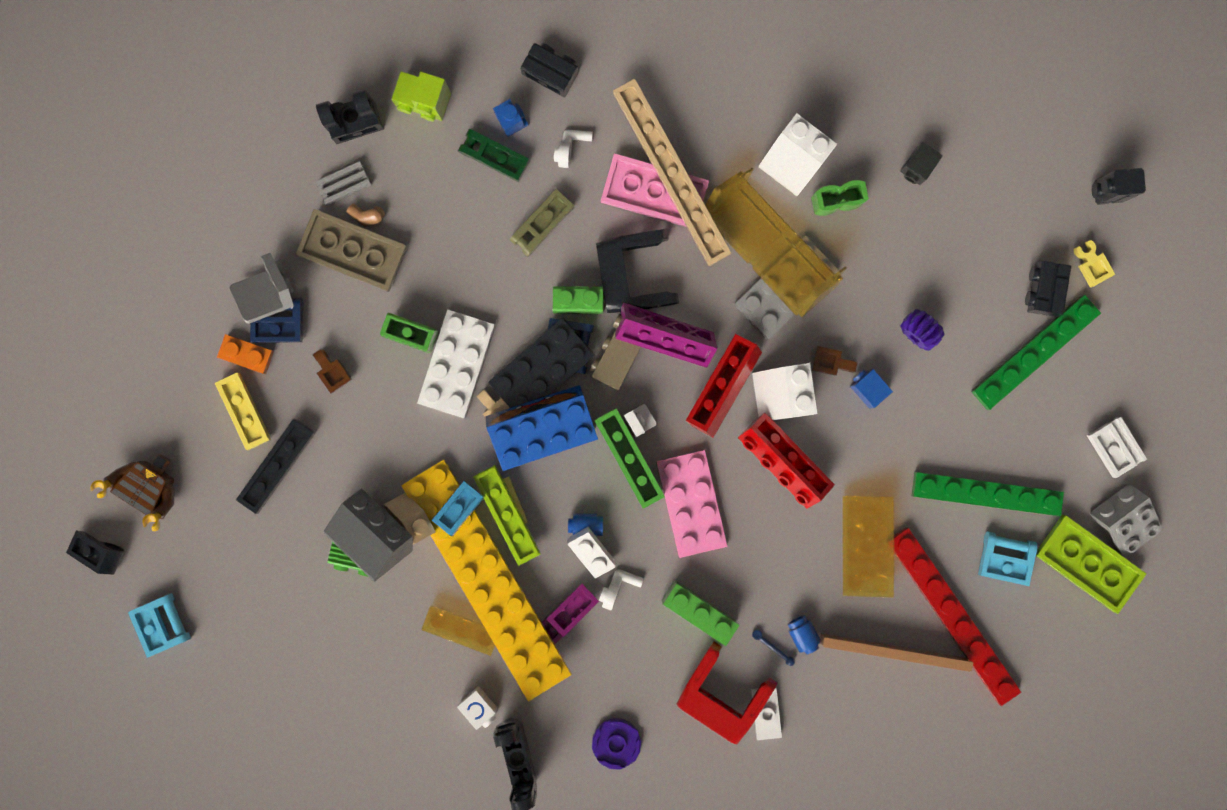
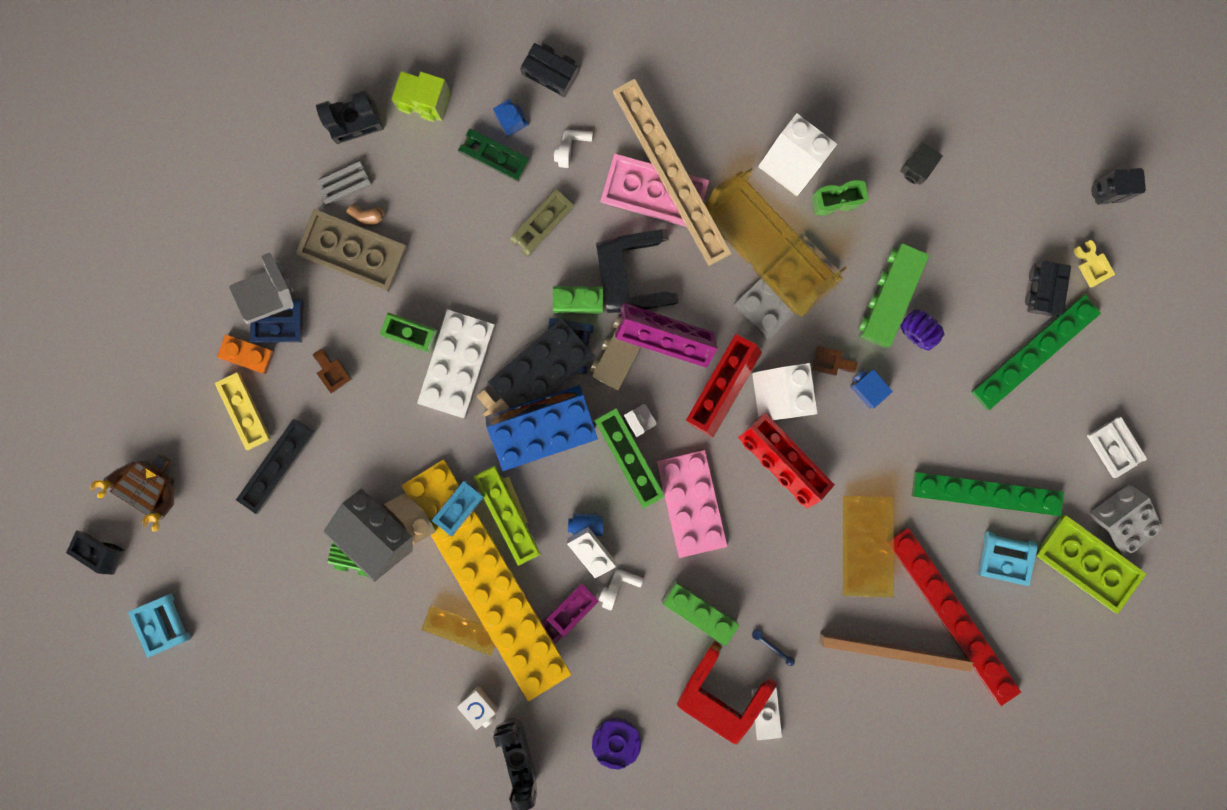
blue brick [787,615,821,655] -> none
none -> bright green brick [858,243,929,348]

